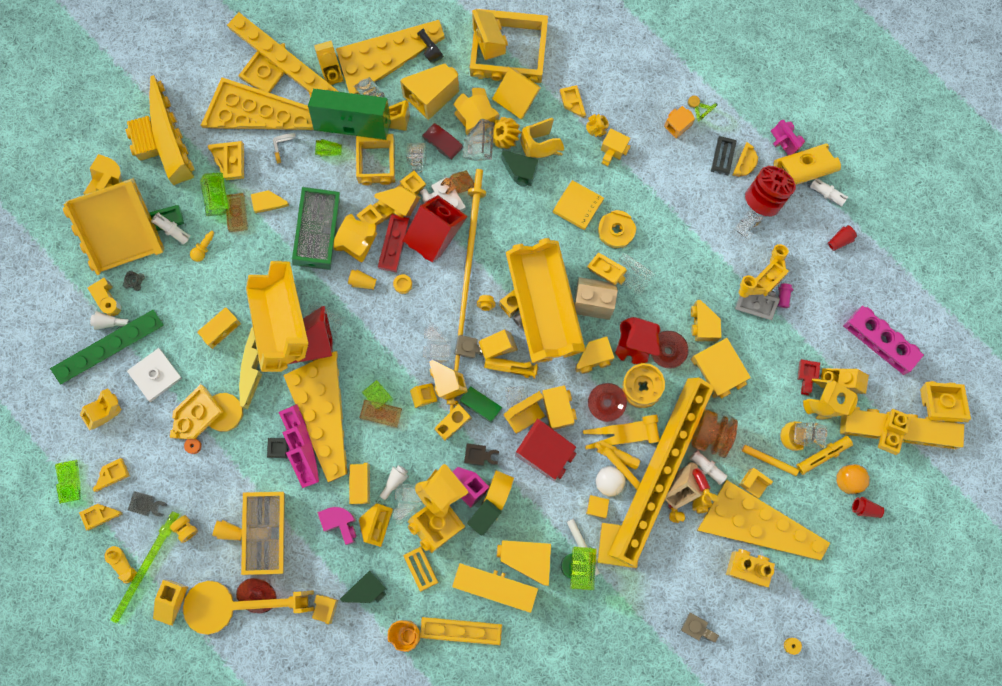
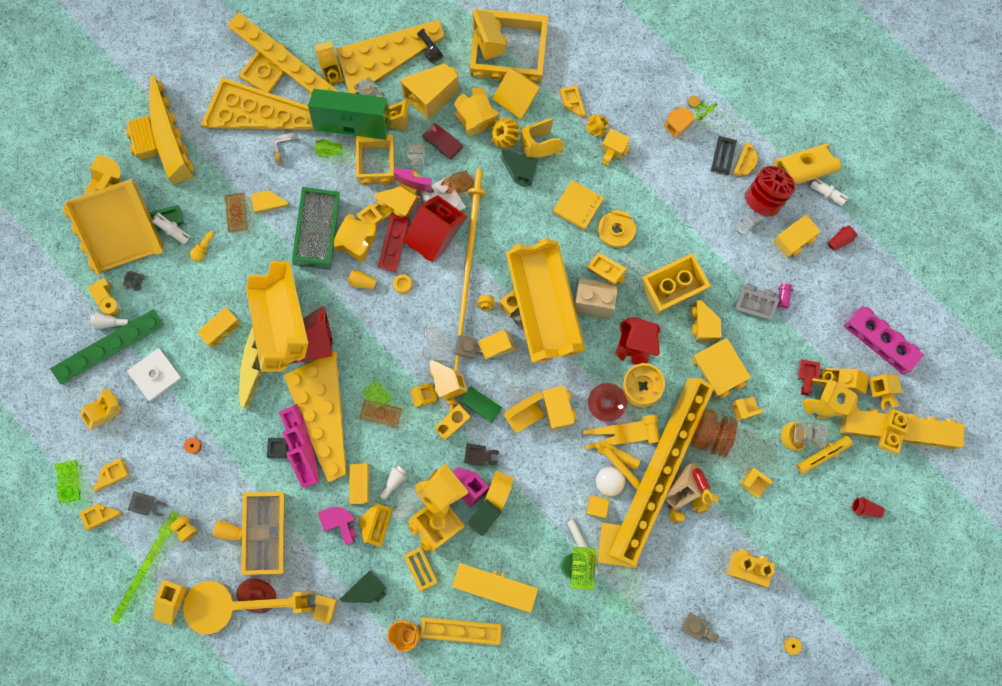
yellow piece [104,546,138,584] -> none
yellow tile [170,384,223,439] -> none
clear neon green brick [200,173,228,216] -> none
yellow wing [208,141,244,180] -> none
yellow tile [209,393,243,432] -> none
clear slope [463,119,494,161] -> none
yellow piece [484,357,538,379] -> none
yellow slope [497,540,551,586] -> none
red slope [515,418,577,481] -> none
yellow slope [575,336,614,374] -> none
clear red dish [651,331,688,369] -> none
white pin [689,450,728,485] -> none
yellow wing [697,480,830,560] -> none
yellow plate [738,244,789,298] -> none
yellow bar [742,445,799,476] -> none
dark pink hips [771,119,805,155] -> none
light orange hair [837,464,870,494] -> none
yellow plate [920,381,971,422] -> none
none -> dark pink slope [394,168,432,192]
none -> yellow slope [642,253,711,315]
none -> yellow panel [731,397,764,422]
none -> yellow brick [773,214,821,258]
none -> yellow brick [869,374,903,410]

